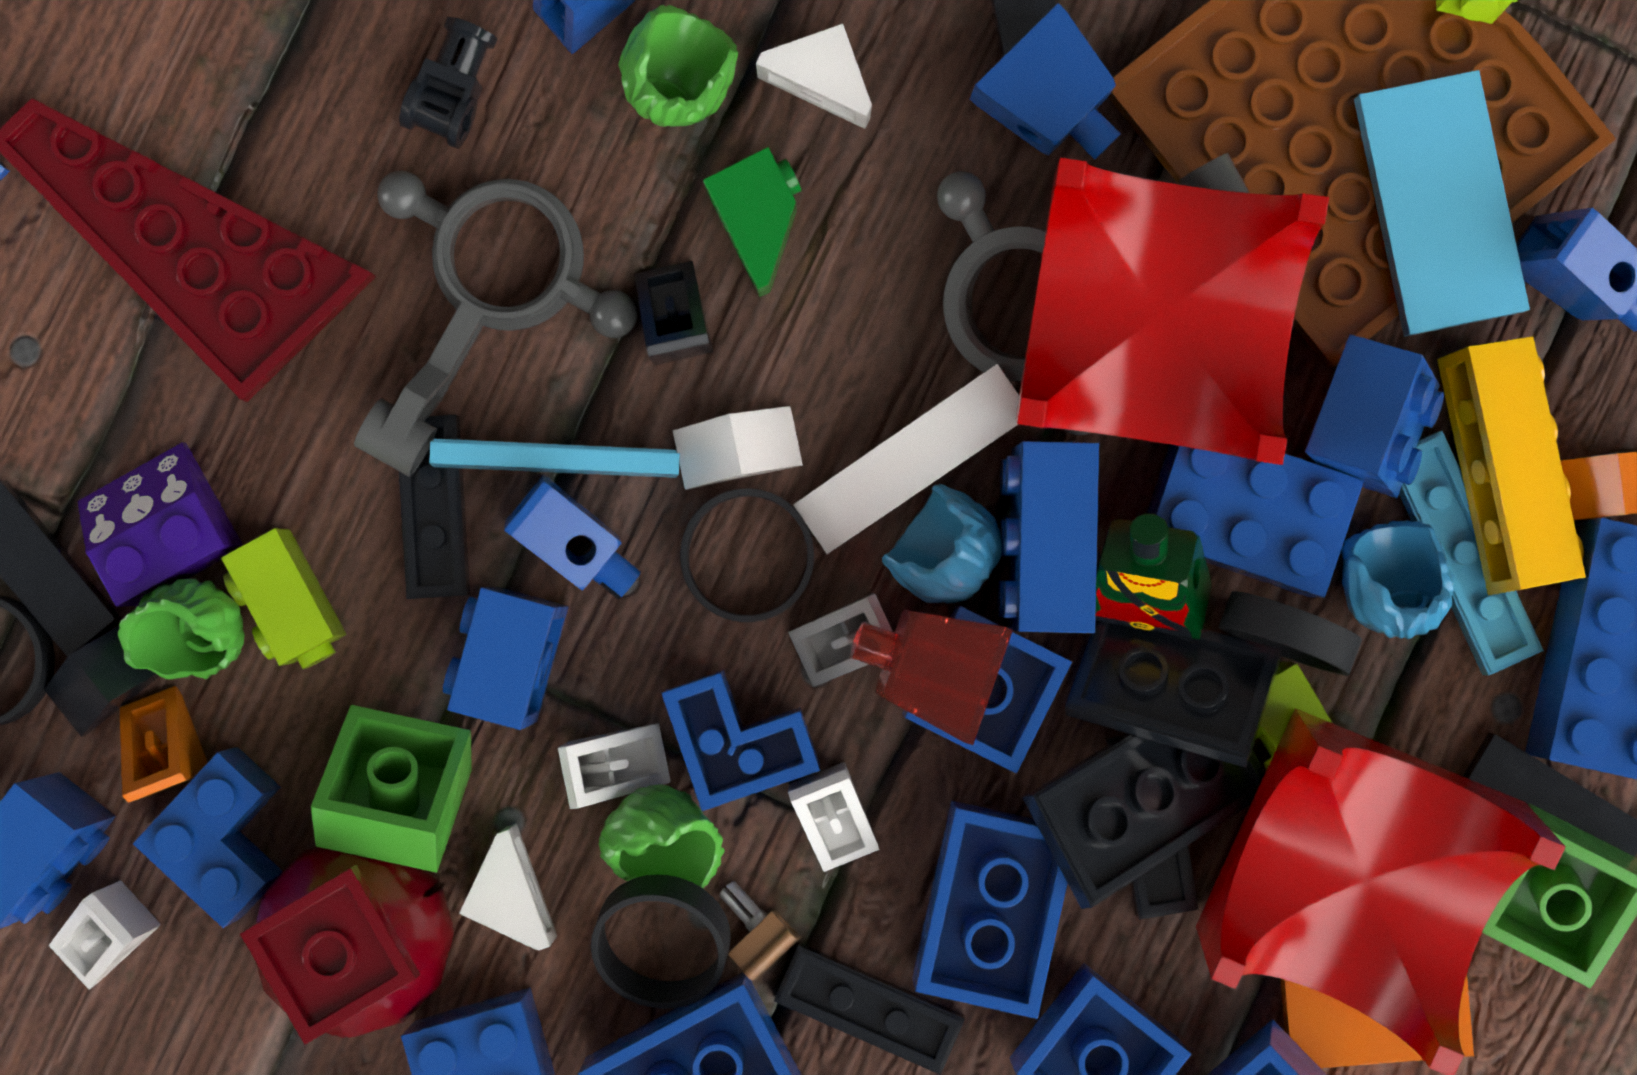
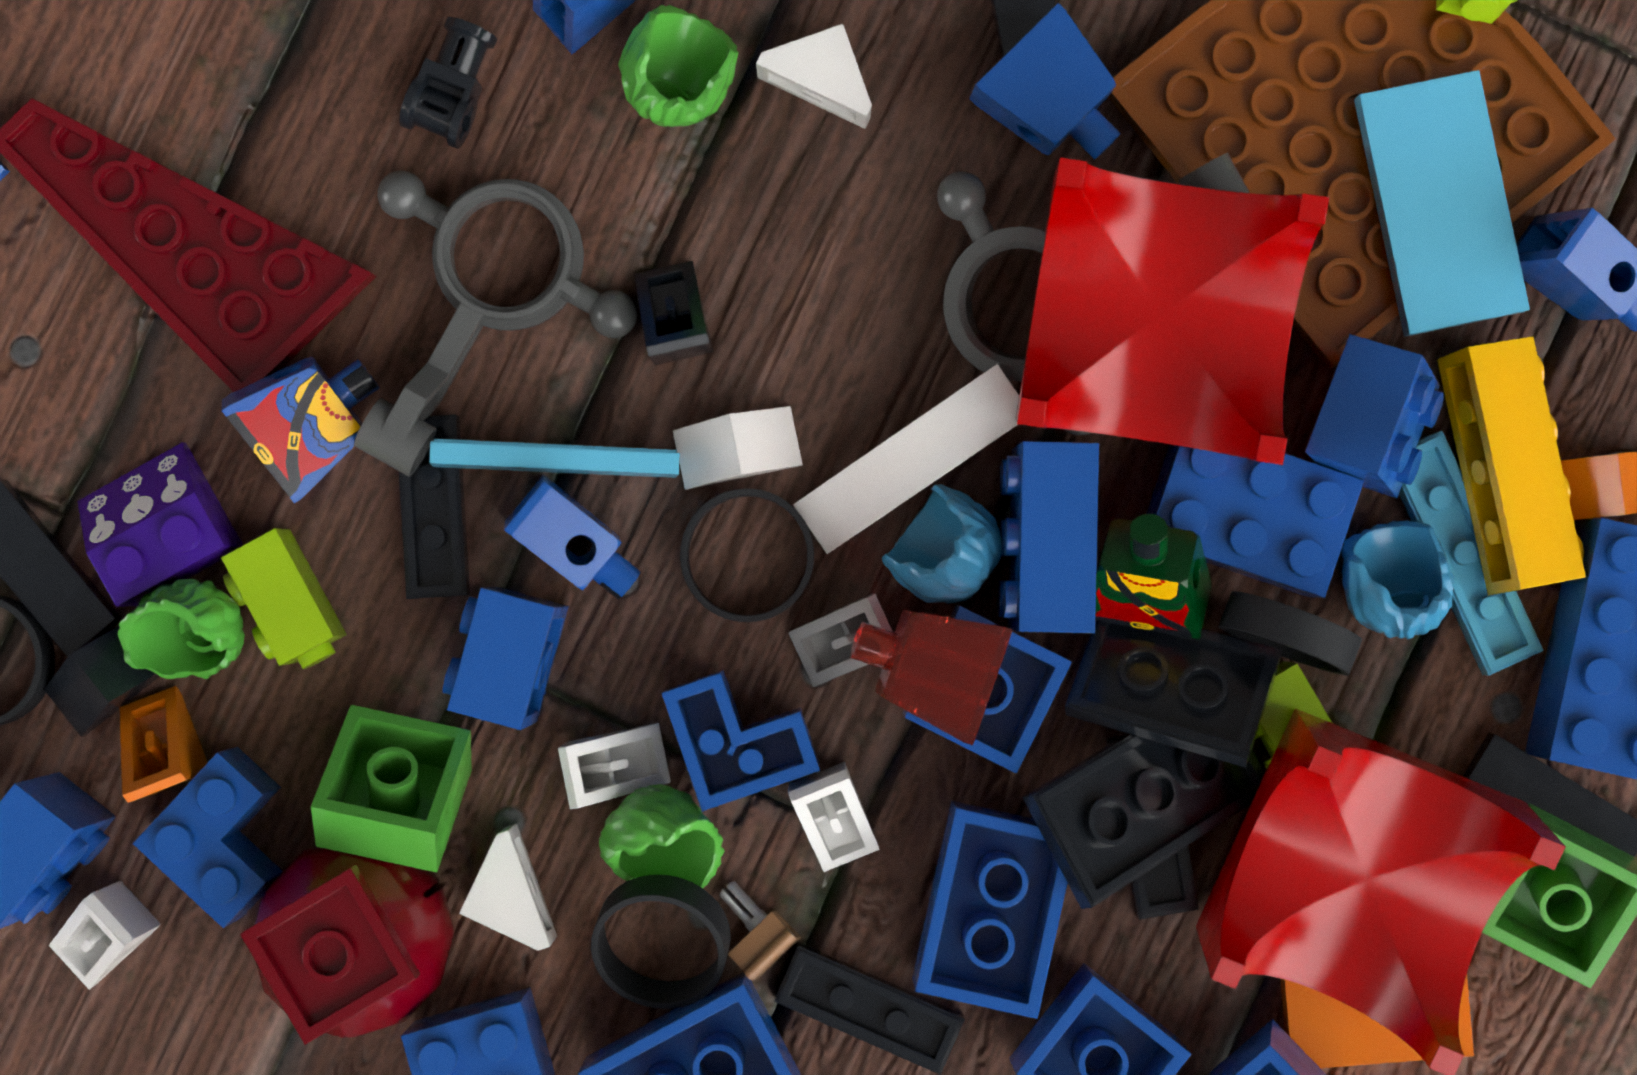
green slope [703,147,802,297] -> none
none -> torso [221,357,380,504]

